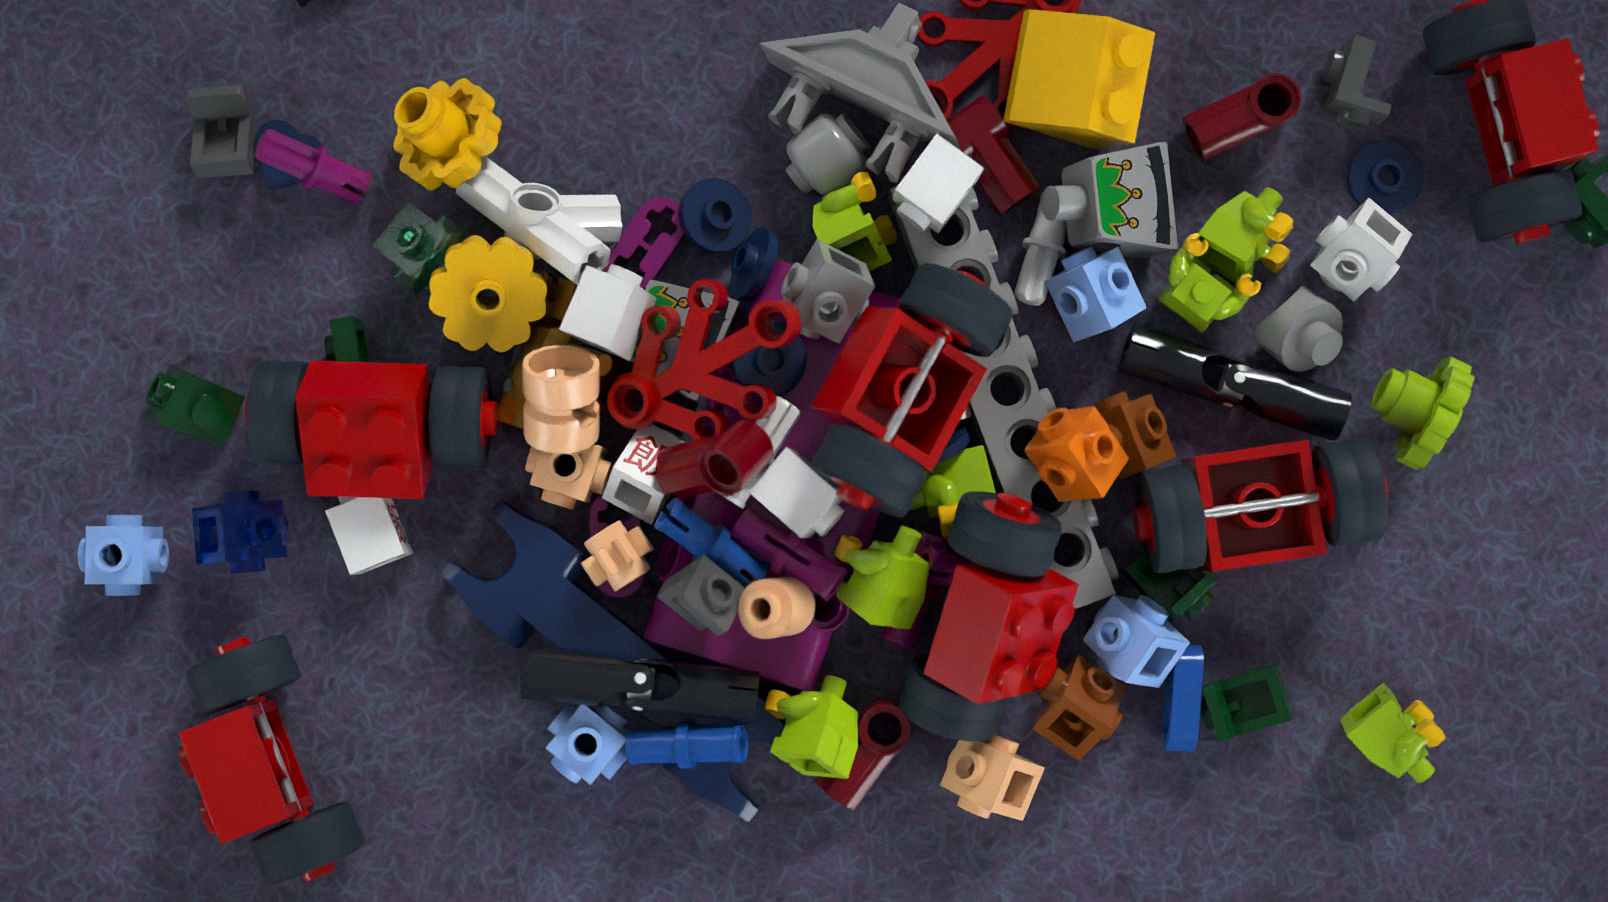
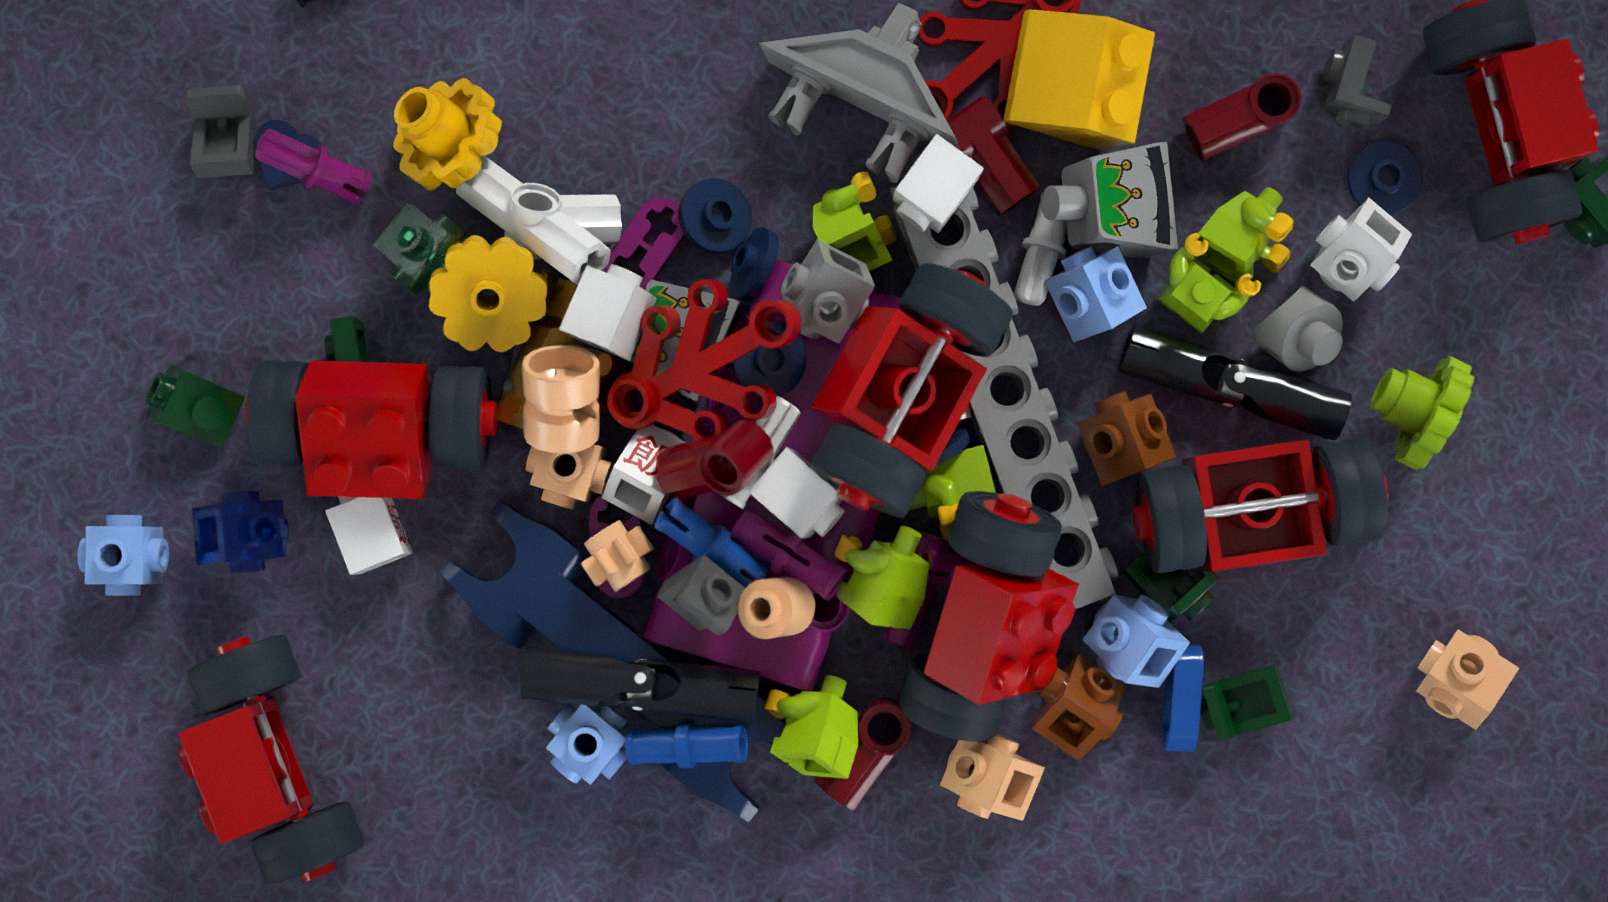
light grey head [786,113,871,196] -> none
orange brick [1024,406,1129,502] -> none
lime piece [1340,683,1445,783] -> none
none -> light nougat brick [1416,629,1519,730]

